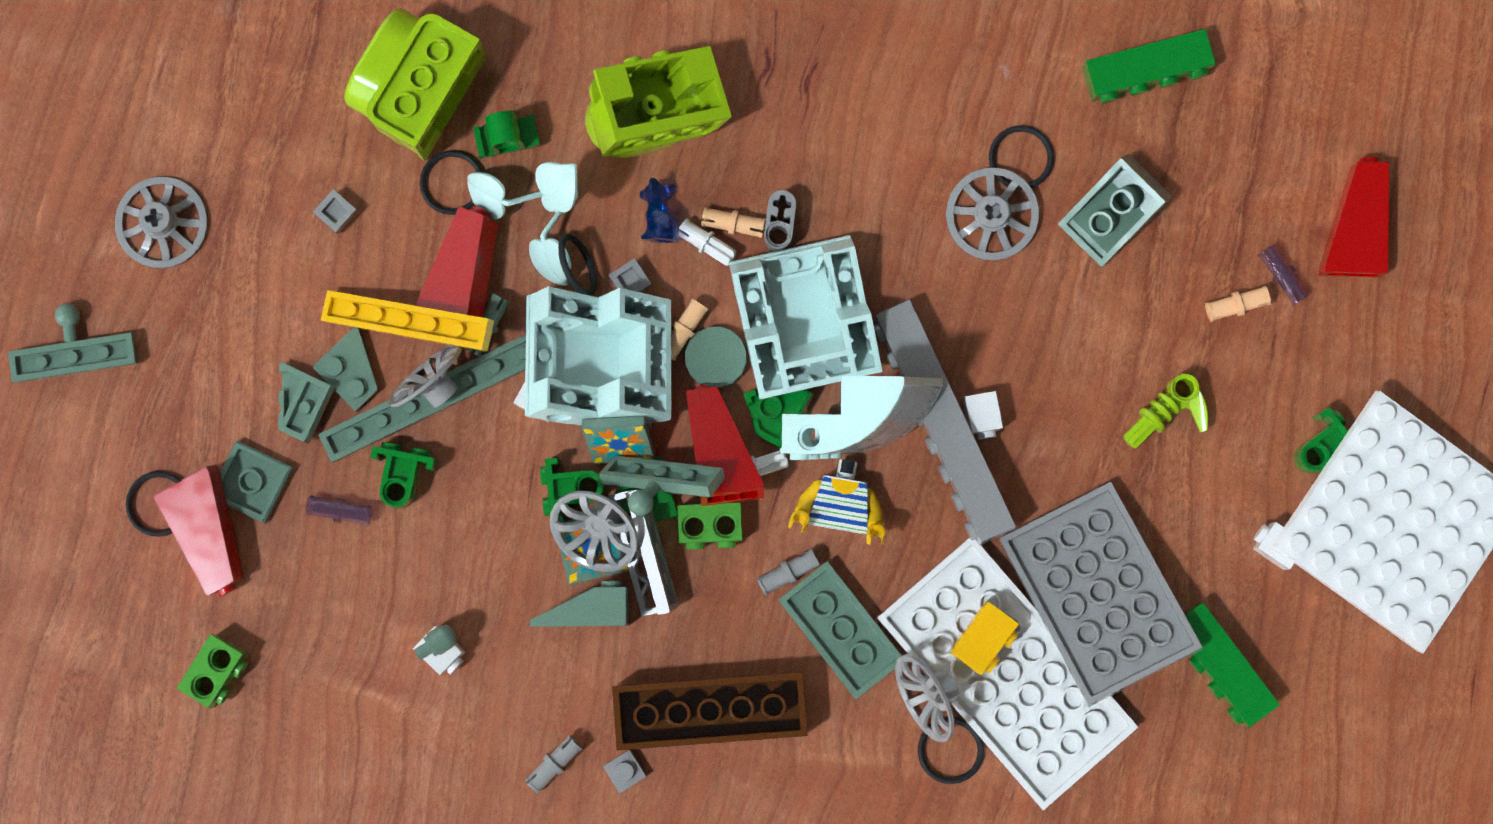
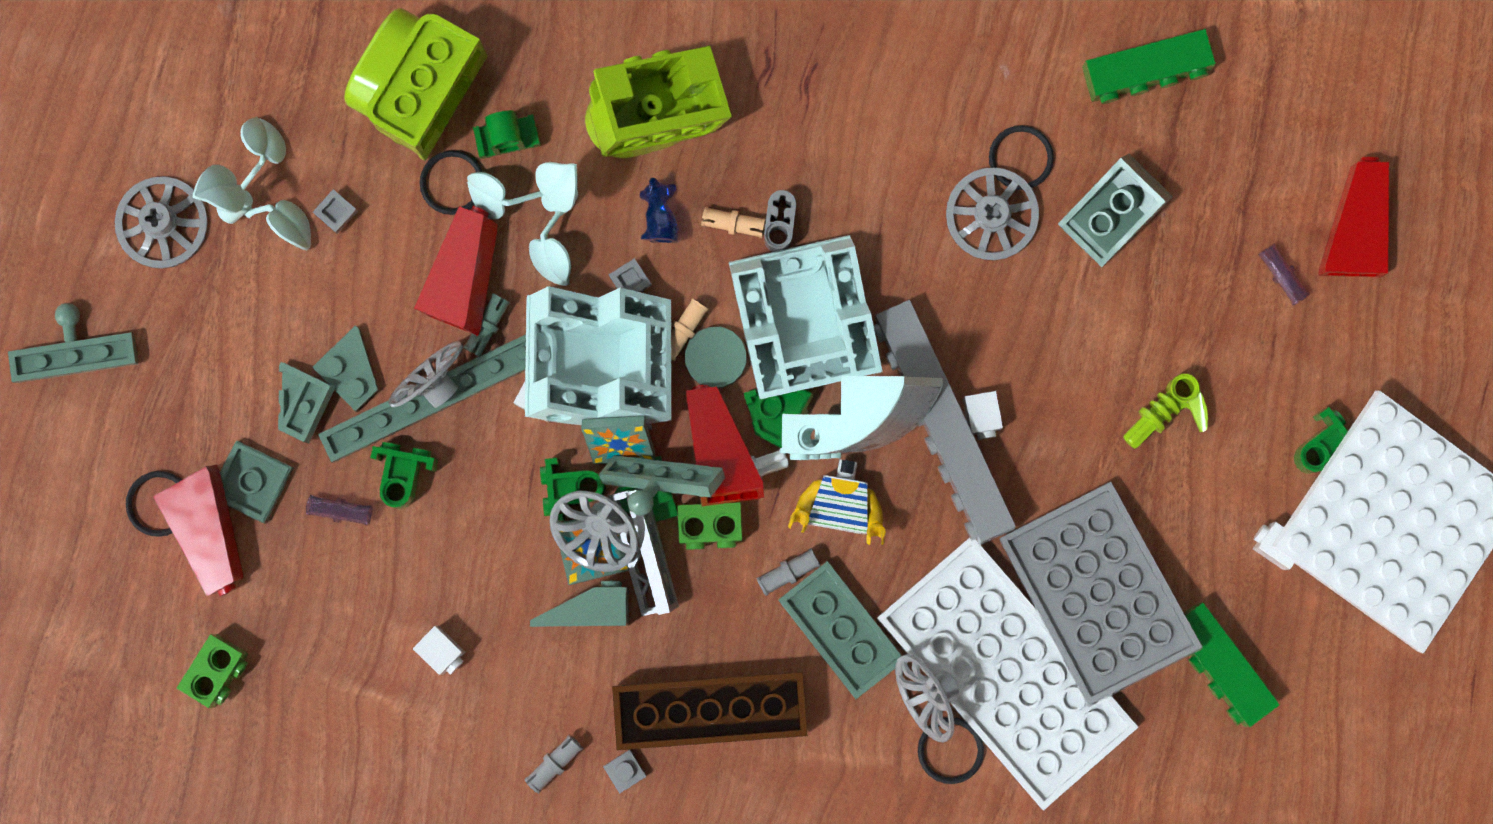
yellow plate [321,290,494,352] -> none
sand green cylinder [414,625,457,661] -> none
black tyre [558,234,597,296] -> none
white axle [676,218,736,266] -> none
yellow brick [948,601,1019,676] -> none
light nougat pin [1205,286,1271,322] -> none
none -> light aqua plant [193,117,311,251]

